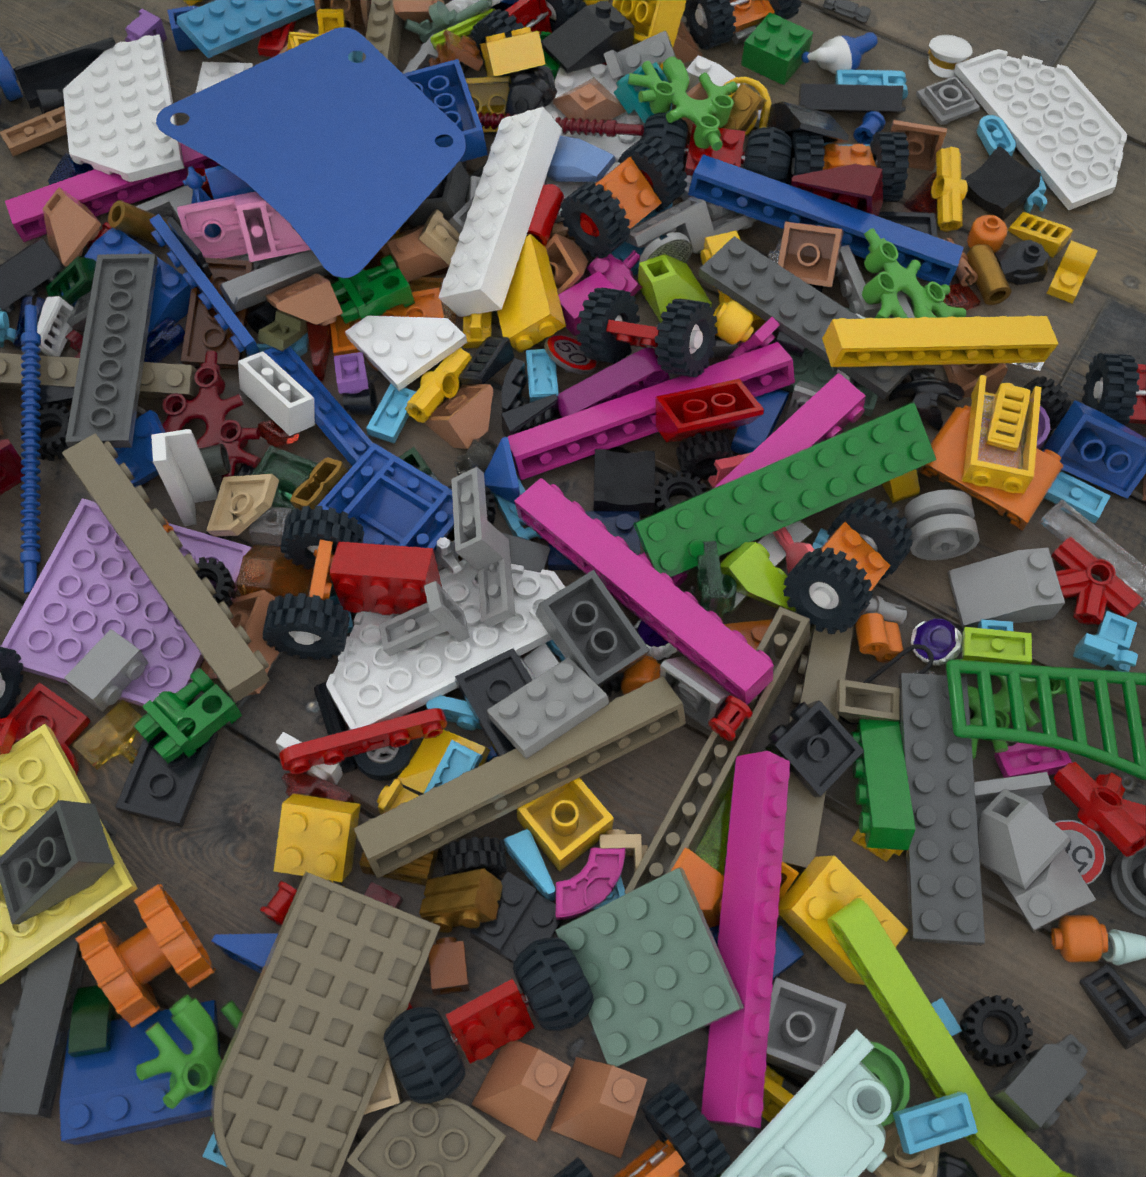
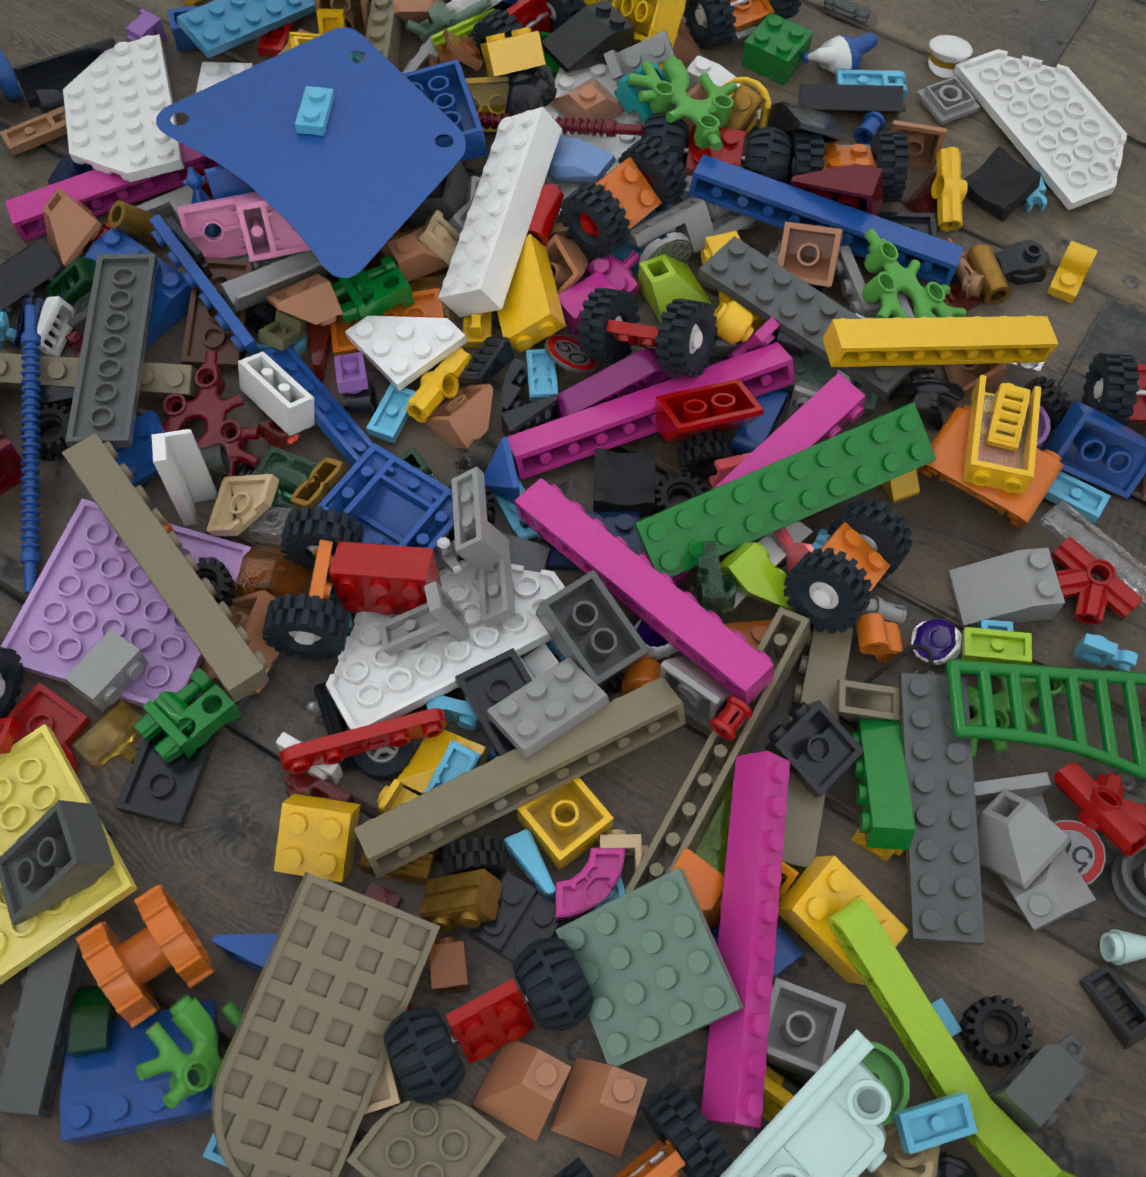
clear blue arm [144,317,185,363] -> none
red bush [259,881,297,926] -> none
light grey wheel [904,490,980,560] -> none
orange head [967,215,1007,253] -> none
medium azure plate [977,115,1016,156] -> none
dark pink plate [994,726,1072,778] -> none
yellow slope [1008,212,1073,258] -> none
orange head [1051,915,1108,962] -> none
medium azure plate [1096,611,1137,650] -> none
none -> medium azure plate [295,86,334,136]
none -> medium nougat plate [961,271,984,298]

